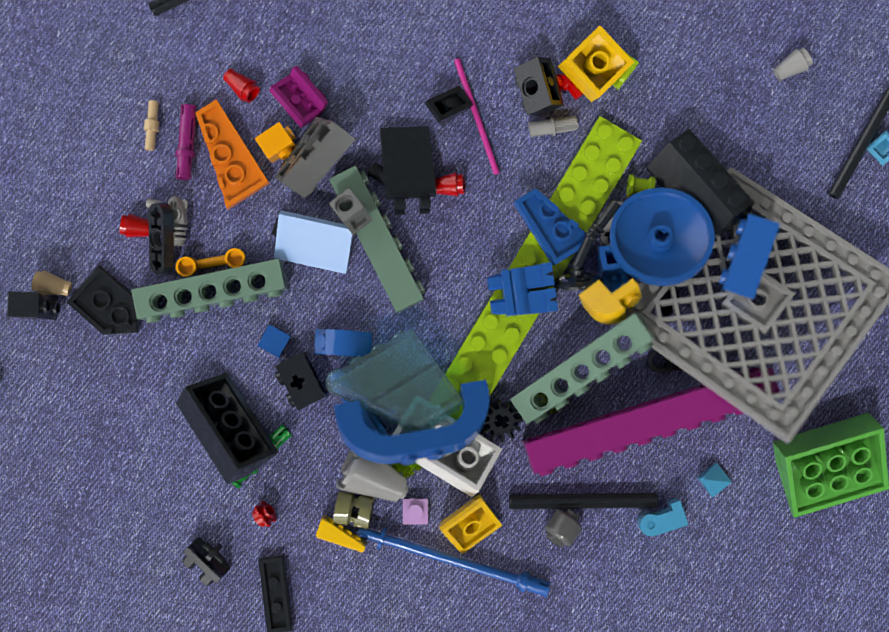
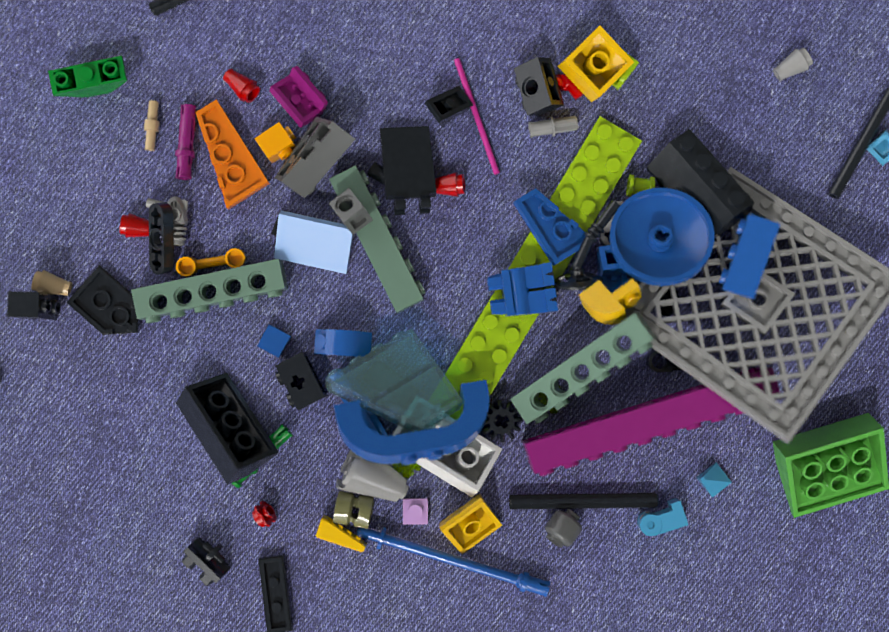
none -> green slope [48,56,128,98]

